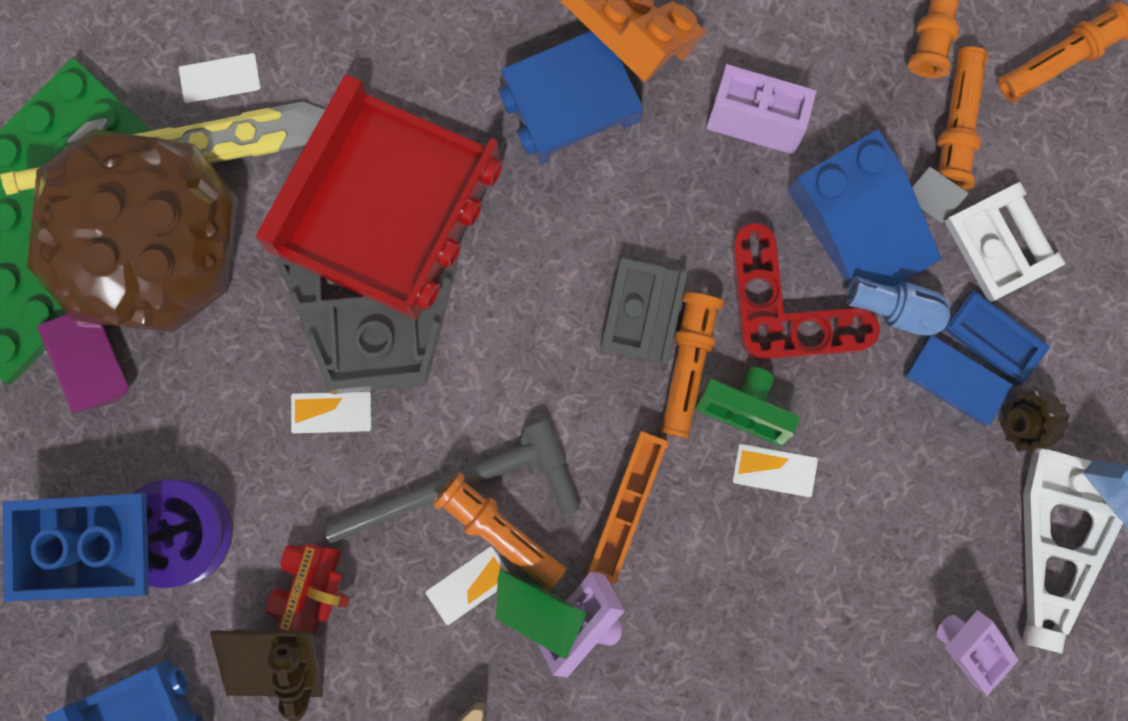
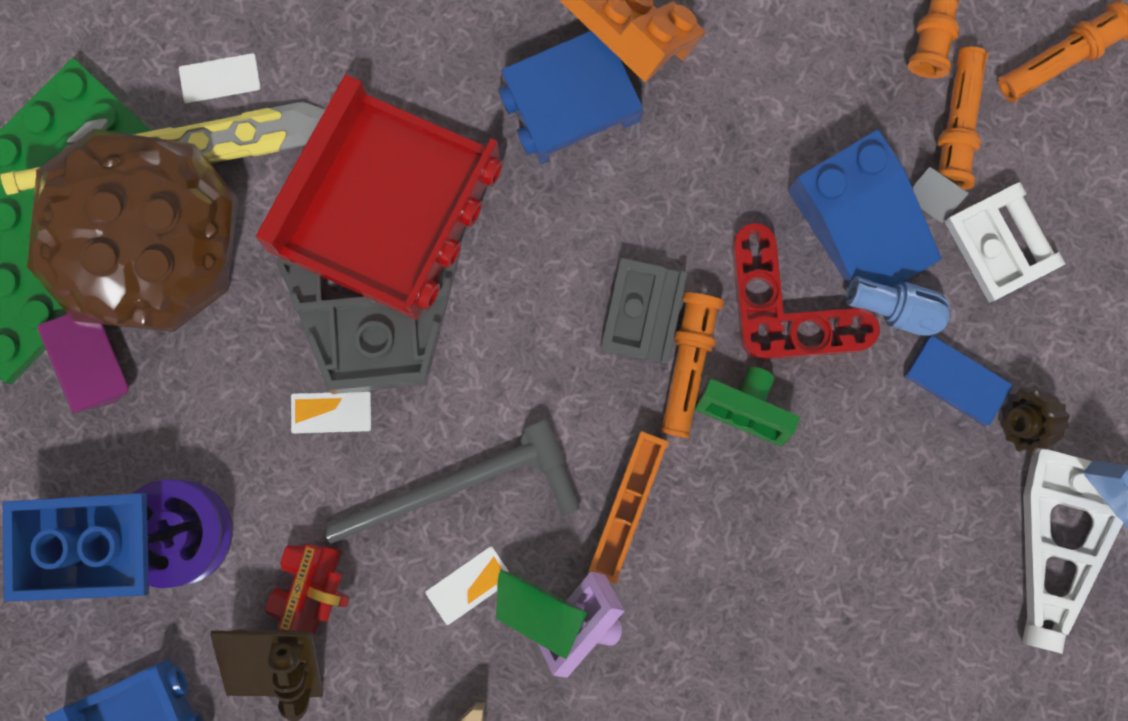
orange pin [431,471,566,591] -> none
lavender hinge [706,64,817,155] -> none
white sticker [733,444,818,497] -> none
lavender tile [936,610,1019,696] -> none
blue tile [943,290,1050,385] -> none

